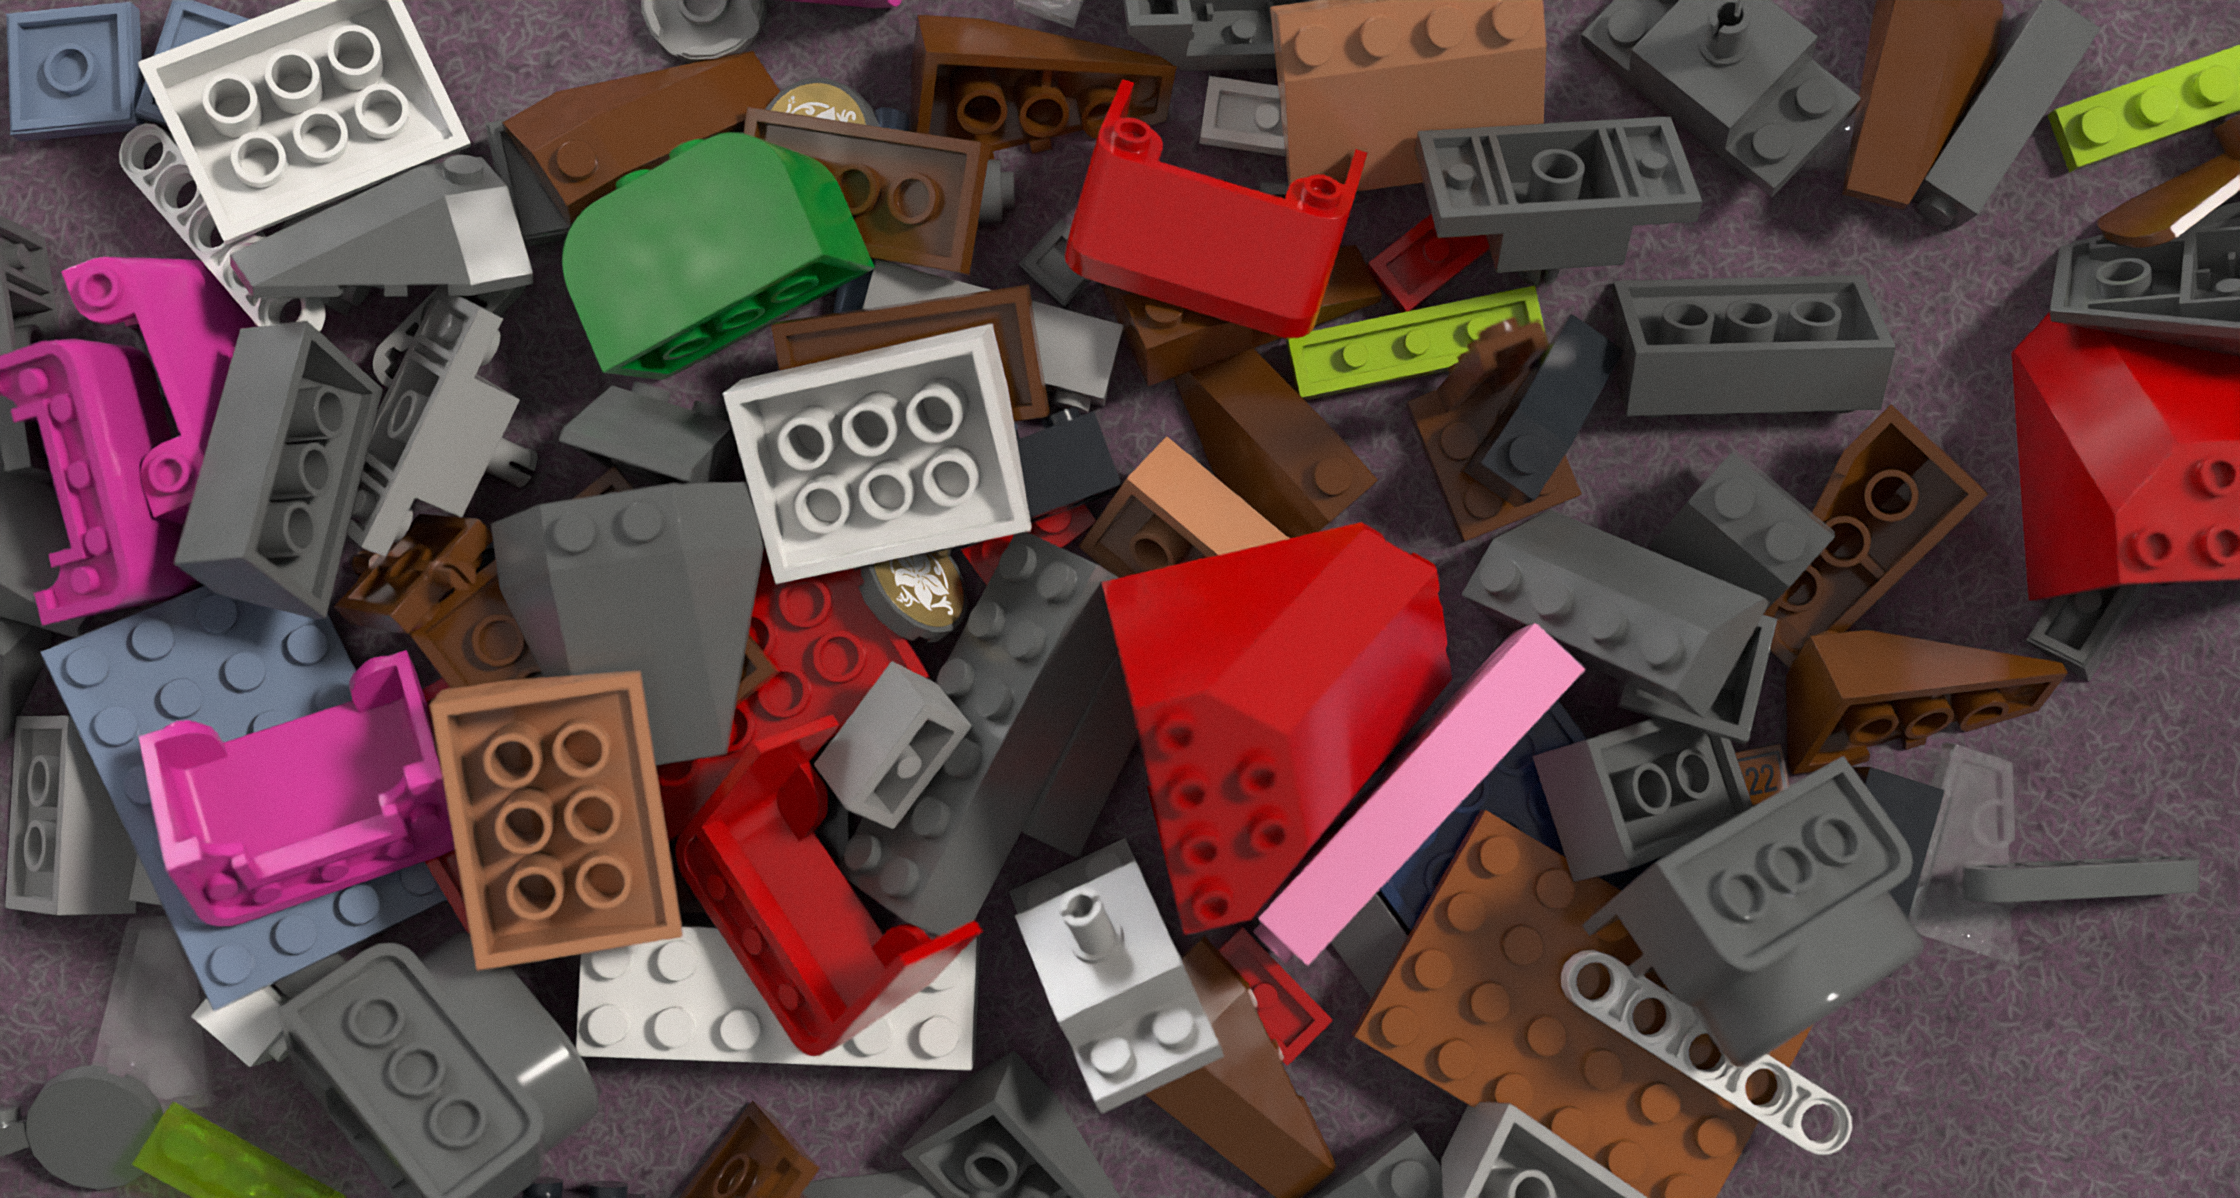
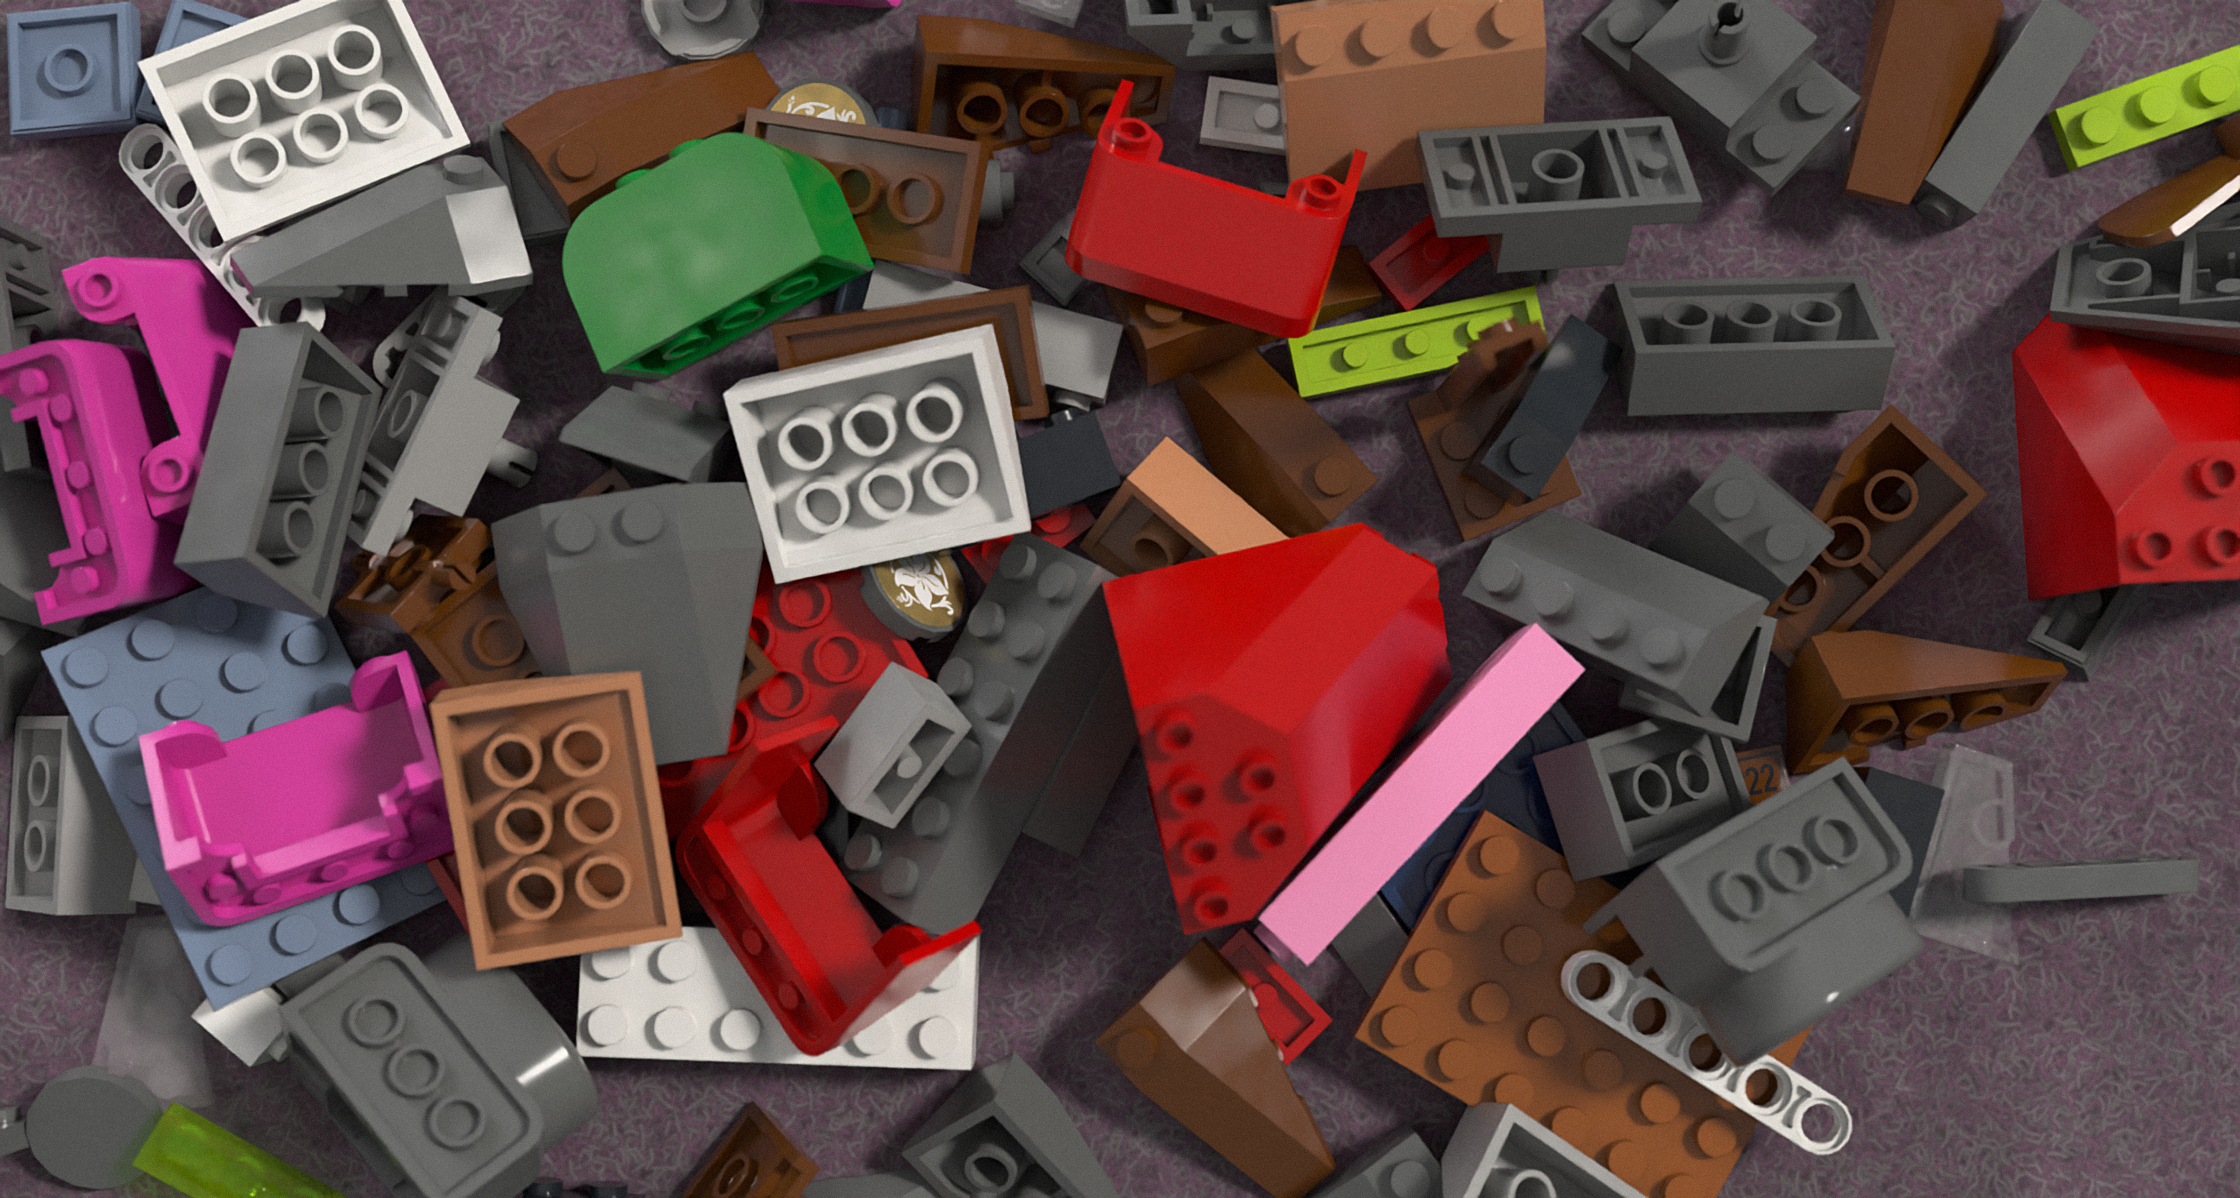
light grey brick [1009,838,1225,1114] -> none

